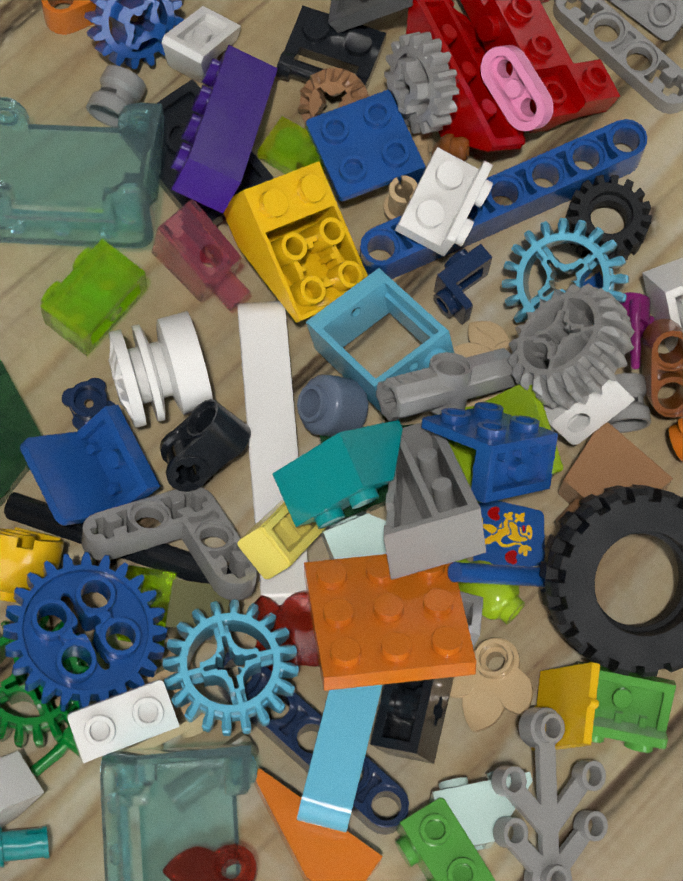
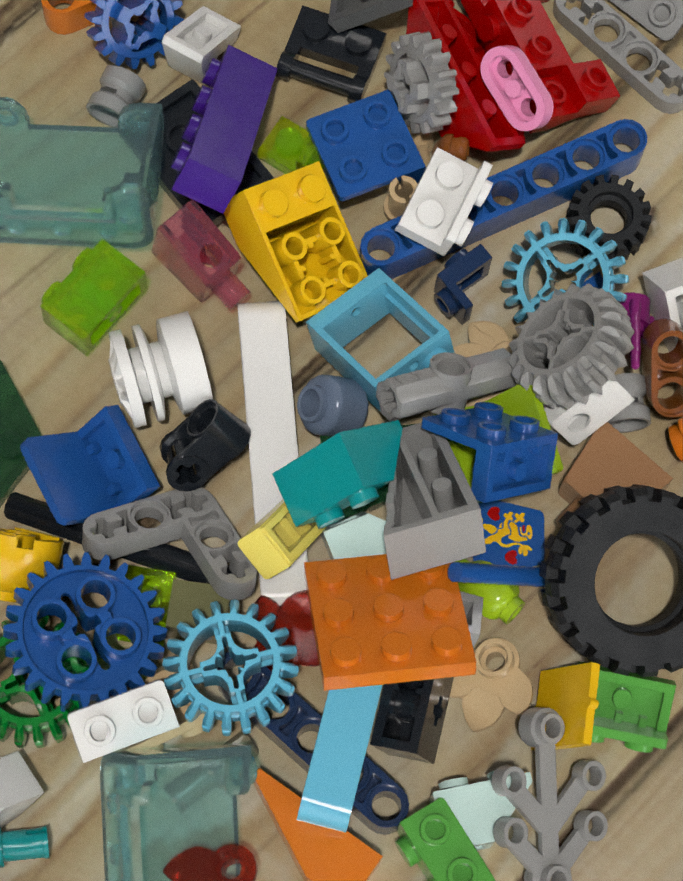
green hand [29,726,80,777] -> none
dark blue plate [62,378,115,430] -> none
medium nougat gear [297,68,369,128] -> none

